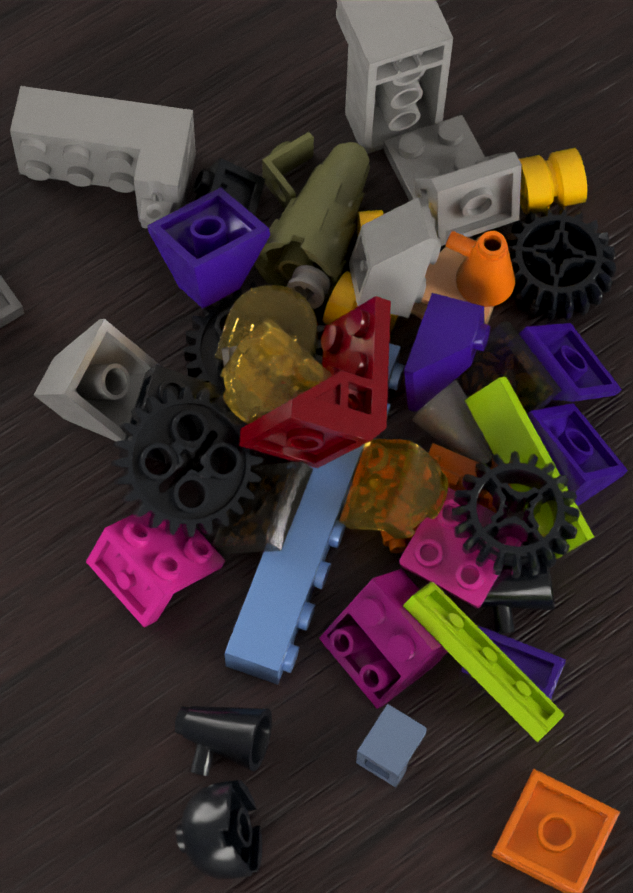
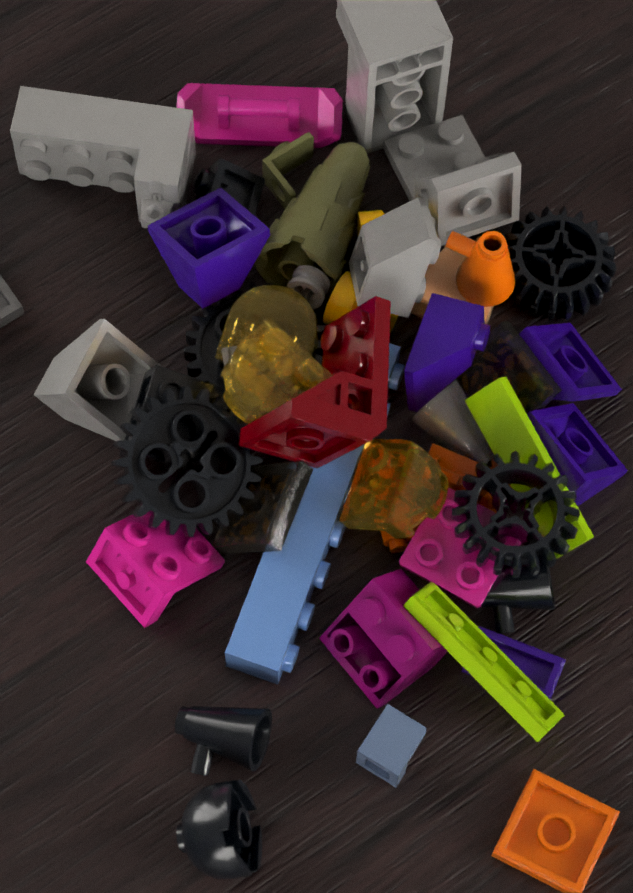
yellow wheel [519,148,587,214] -> none
none -> dark pink piece [177,83,343,148]

